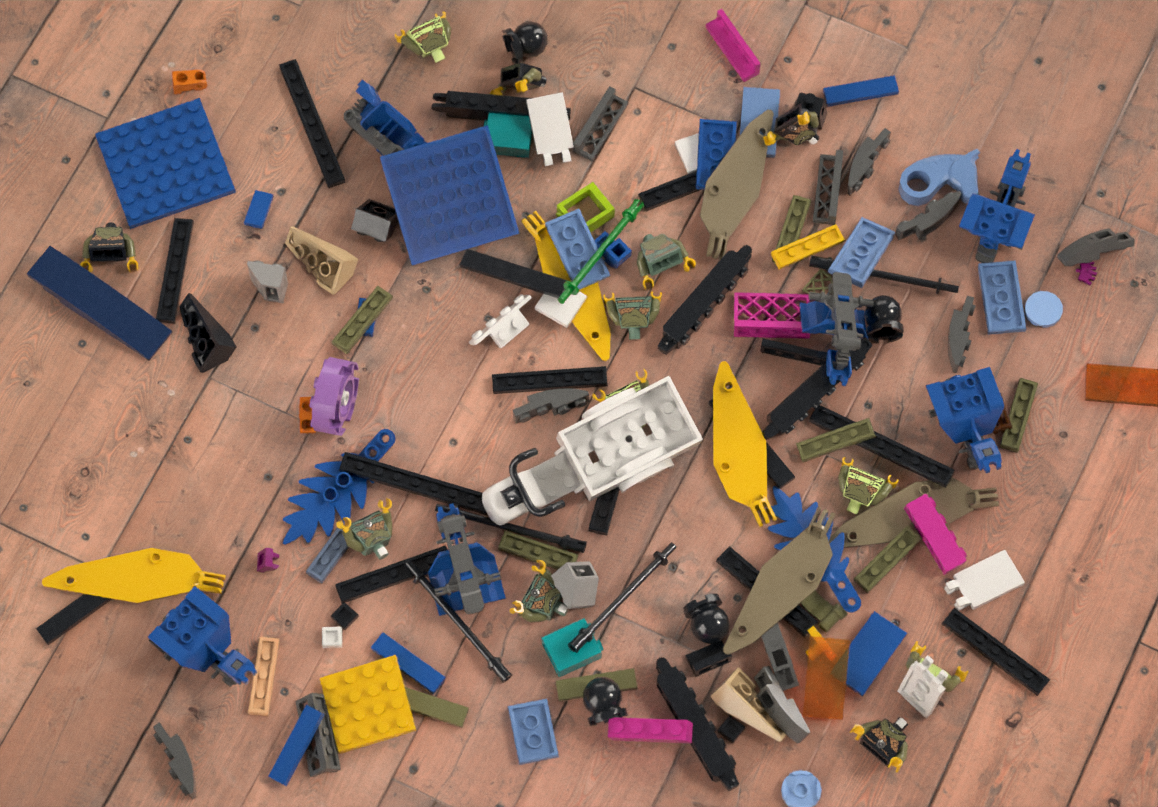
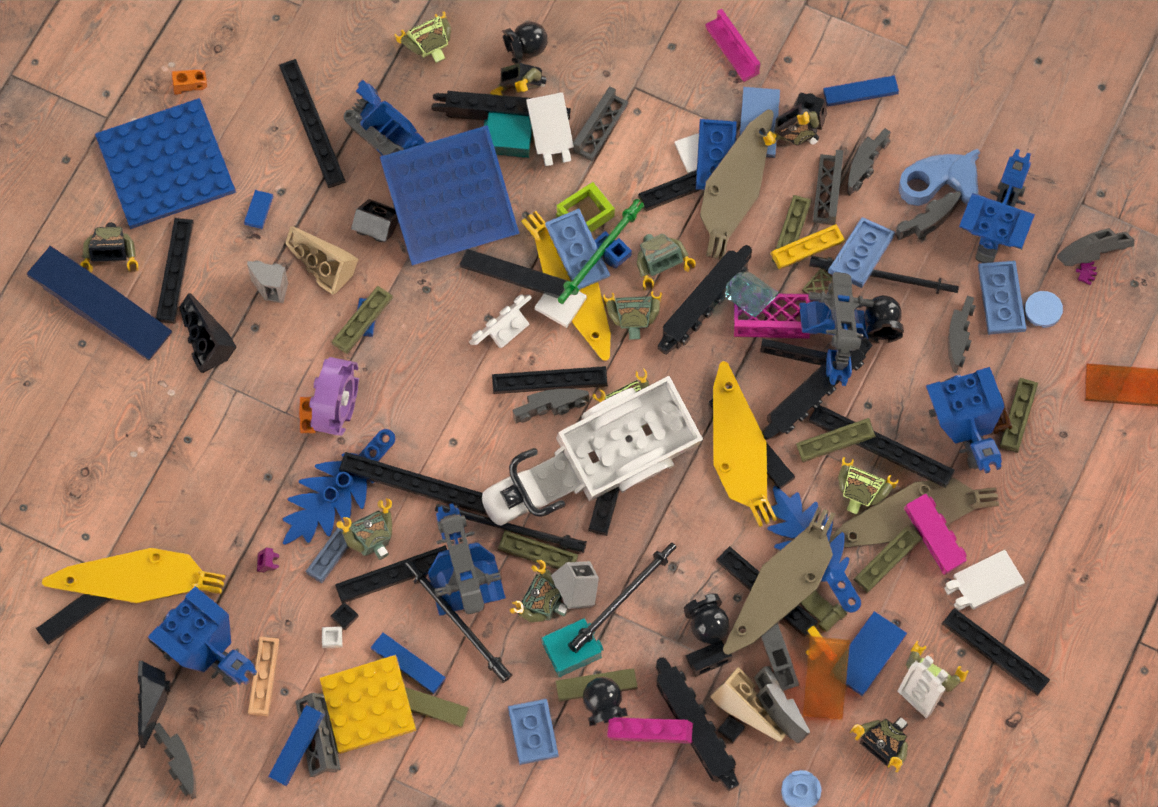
none -> black wedge [138,661,171,749]
none -> clear light blue slope [725,272,779,318]

